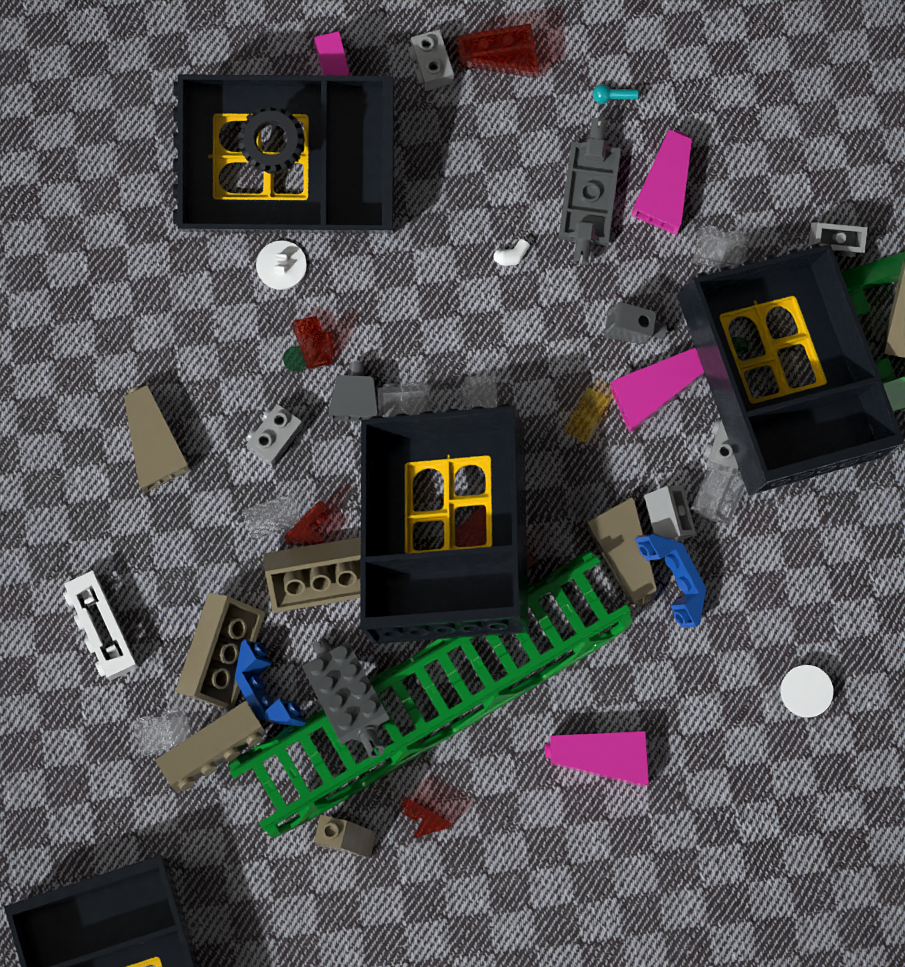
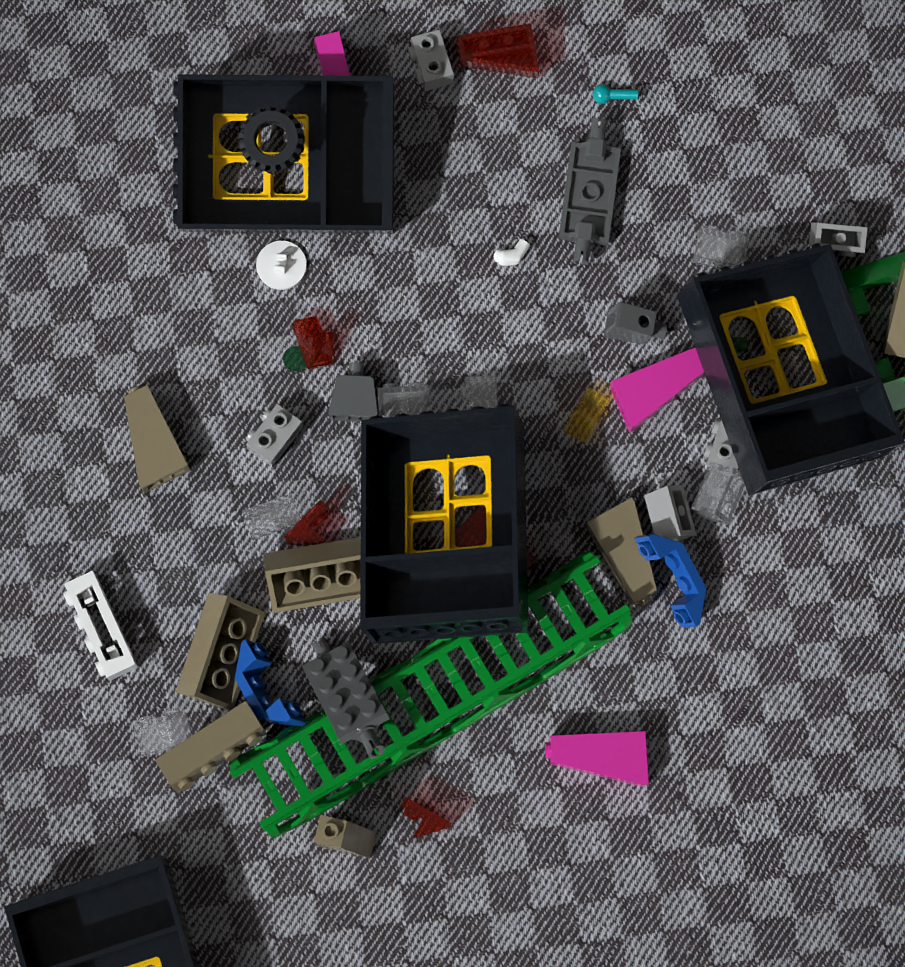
dark pink slope [631,130,692,235] -> none
white piece [780,665,833,718] -> none

